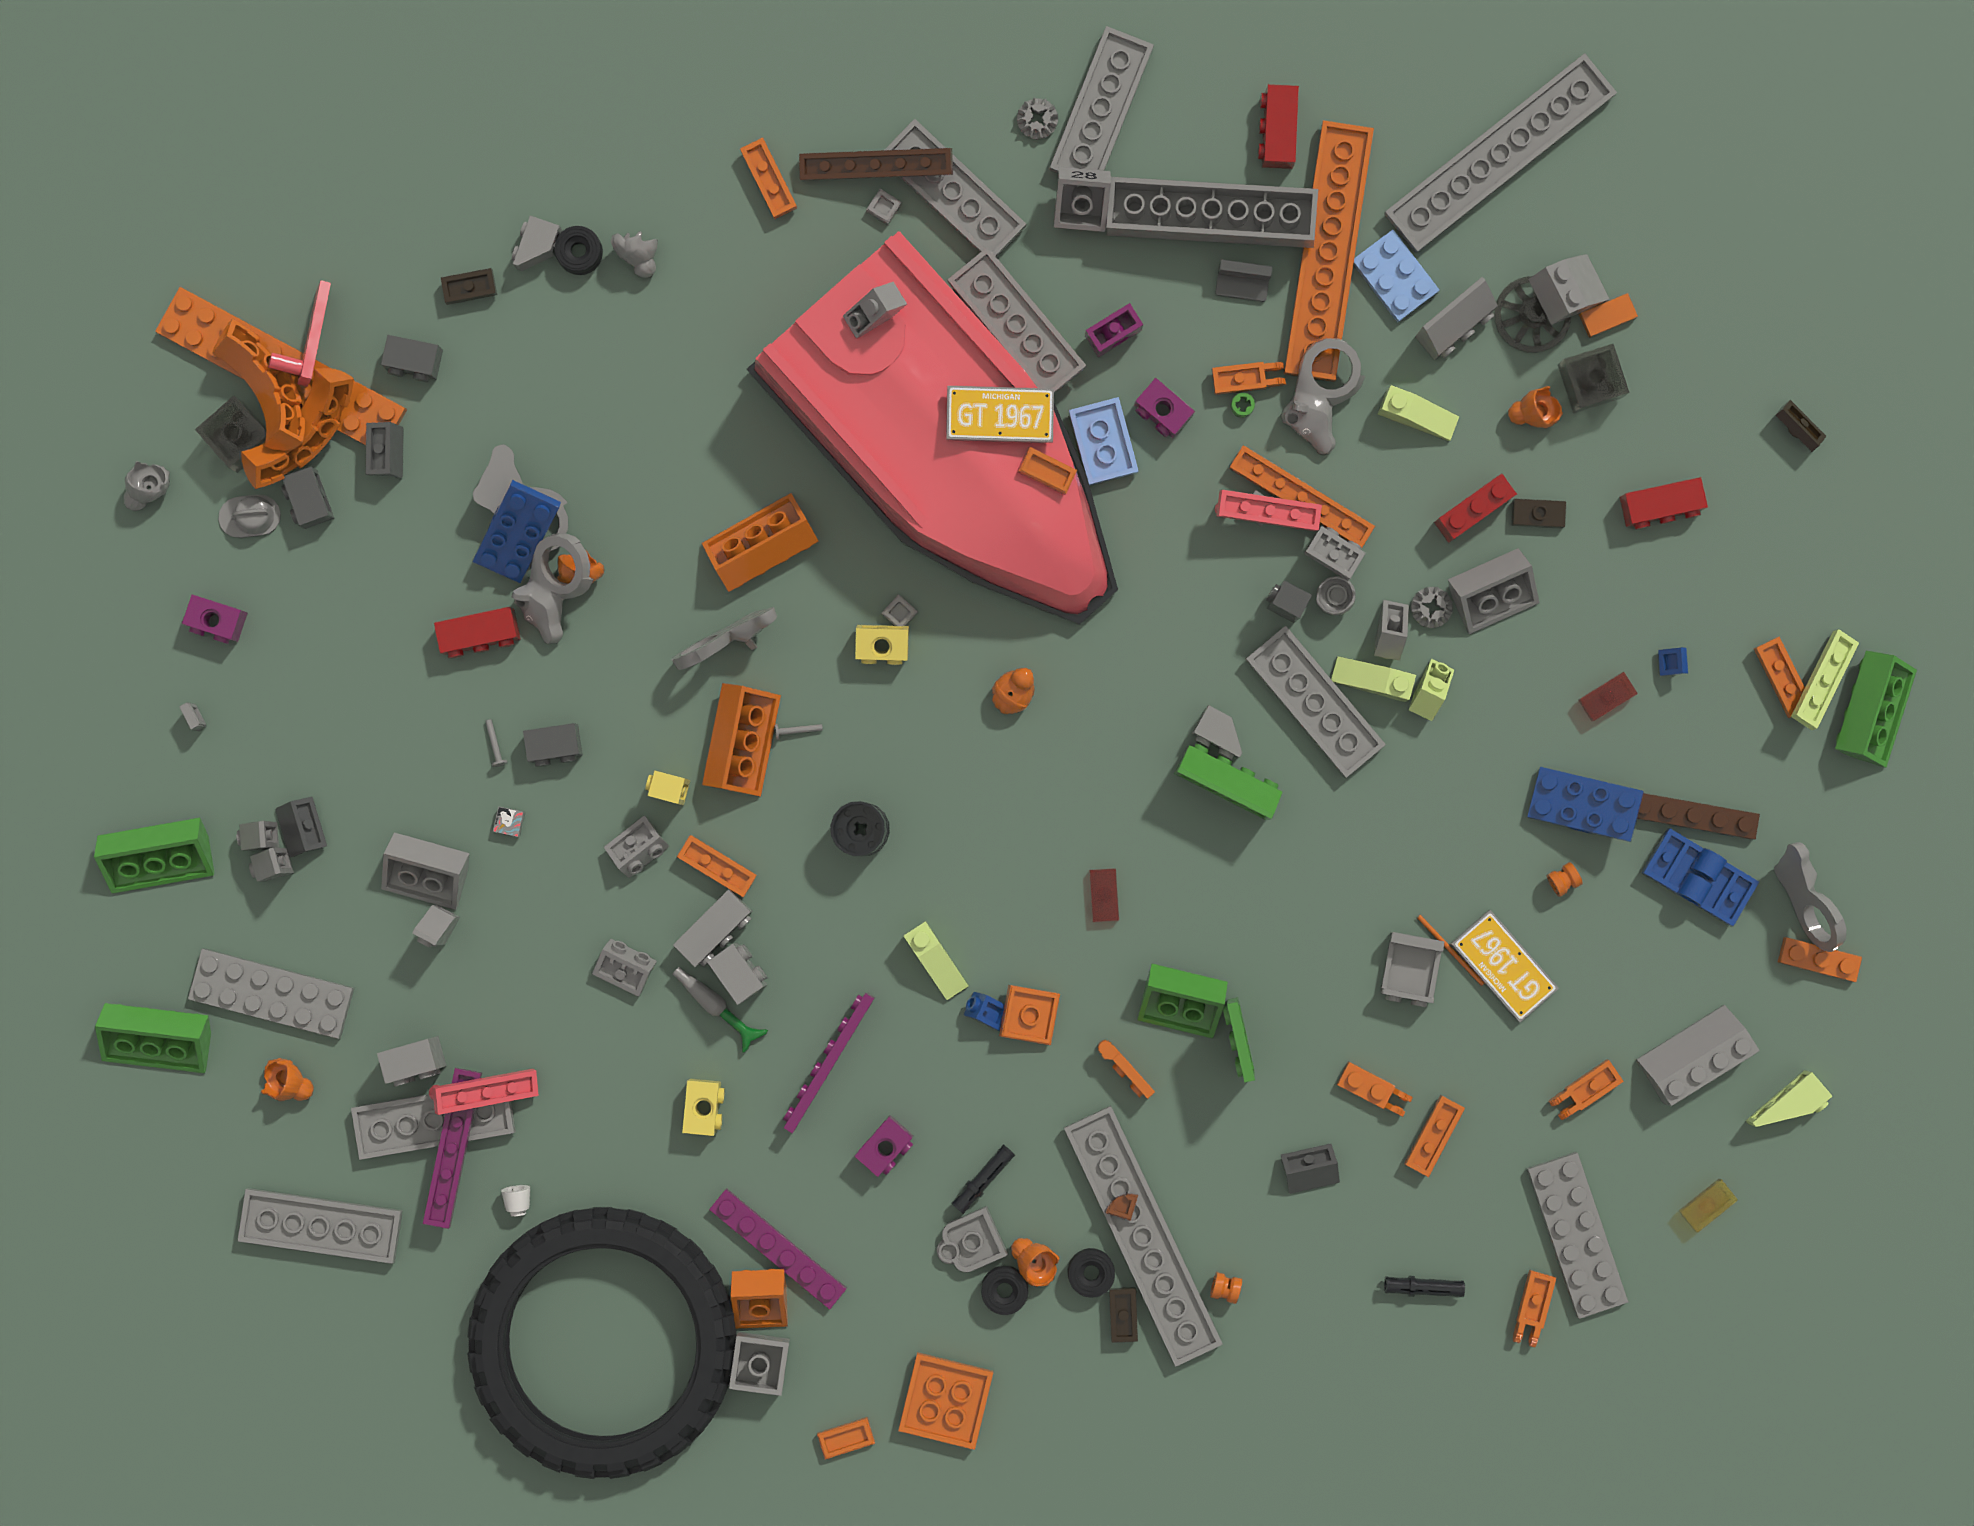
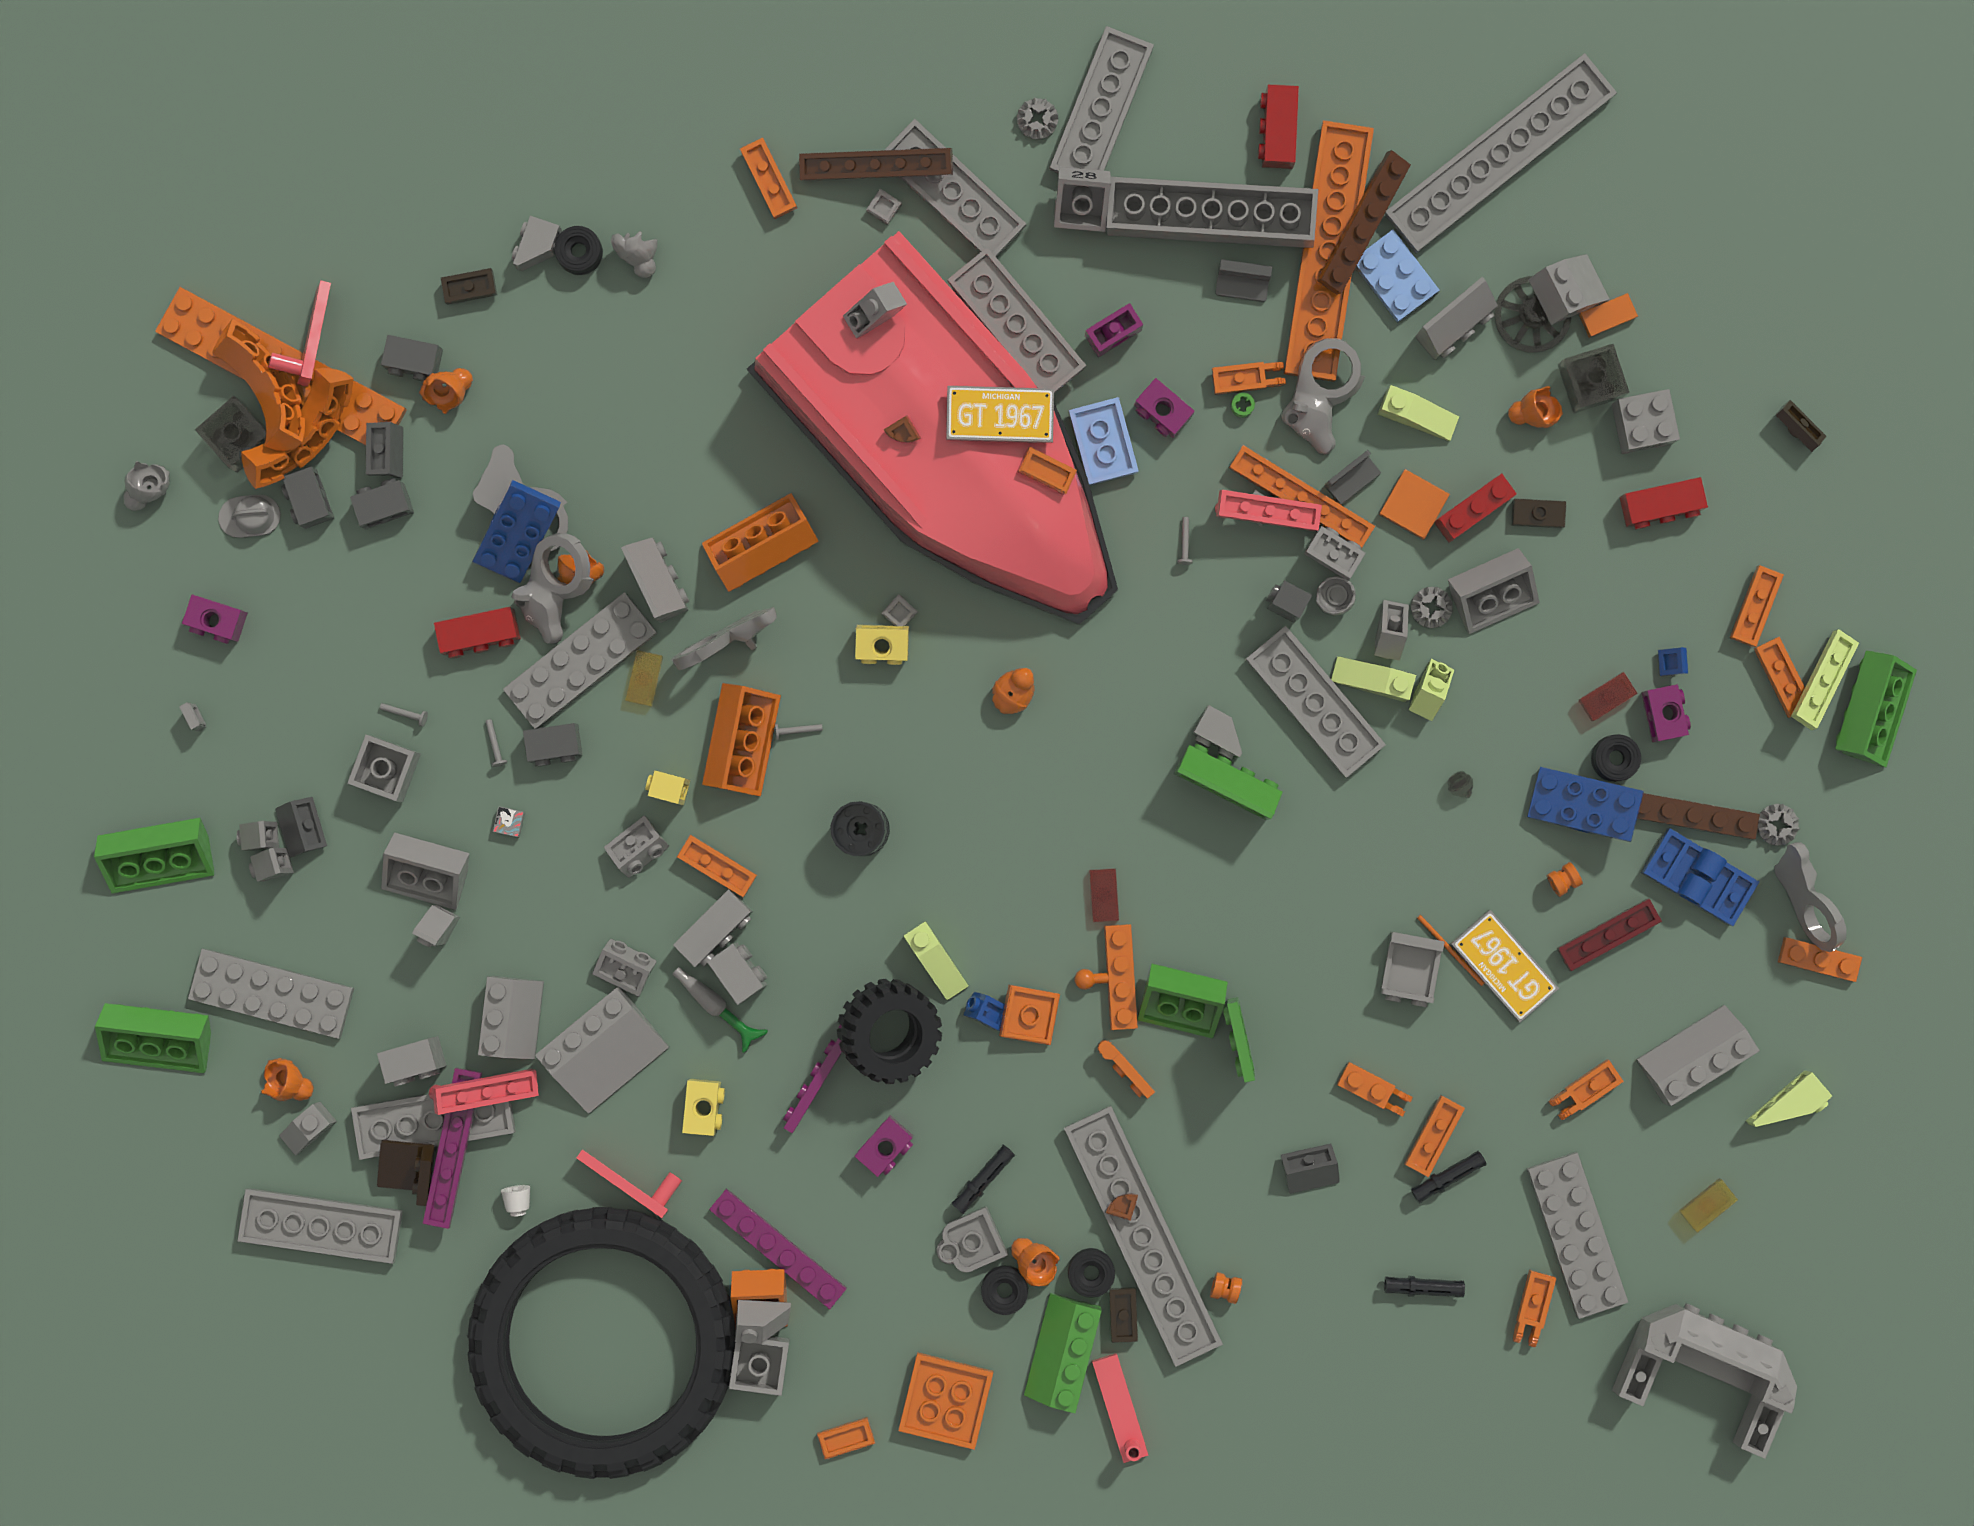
none -> light grey slope [279,1102,337,1156]
none -> light grey brick [347,735,421,802]
none -> dark grey brick [350,478,414,529]
none -> dark brown bracket [377,1140,434,1206]
none -> light grey pin [380,703,428,727]
none -> orange piece [419,368,473,414]
none -> light grey slope [478,976,544,1059]
none -> light grey plate [503,592,657,729]
none -> light grey slope [535,987,669,1114]
none -> coral piece [576,1149,682,1219]
none -> light grey slope [621,538,690,623]
none -> clear yellow plate [625,650,663,707]
none -> light grey slope [735,1300,791,1344]
none -> black tyre [837,979,942,1084]
none -> dark orange tile [884,416,921,442]
none -> bright green slope [1024,1293,1102,1413]
none -> orange plate [1074,924,1138,1030]
none -> coral piece [1092,1353,1149,1463]
none -> light grey pin [1177,517,1193,565]
none -> reddish brown plate [1317,150,1411,295]
none -> dark grey panel [1324,450,1381,505]
none -> orange tile [1379,469,1450,540]
none -> black pin [1411,1150,1487,1204]
none -> clear smoke plate [1447,771,1473,798]
none -> dark red plate [1557,899,1662,971]
none -> black tyre [1591,734,1641,782]
none -> light grey brick [1612,389,1680,454]
none -> light grey wedge [1612,1303,1797,1459]
none -> magenta brick [1641,684,1691,743]
none -> orange plate [1730,565,1784,647]
none -> light grey gear [1757,804,1800,845]

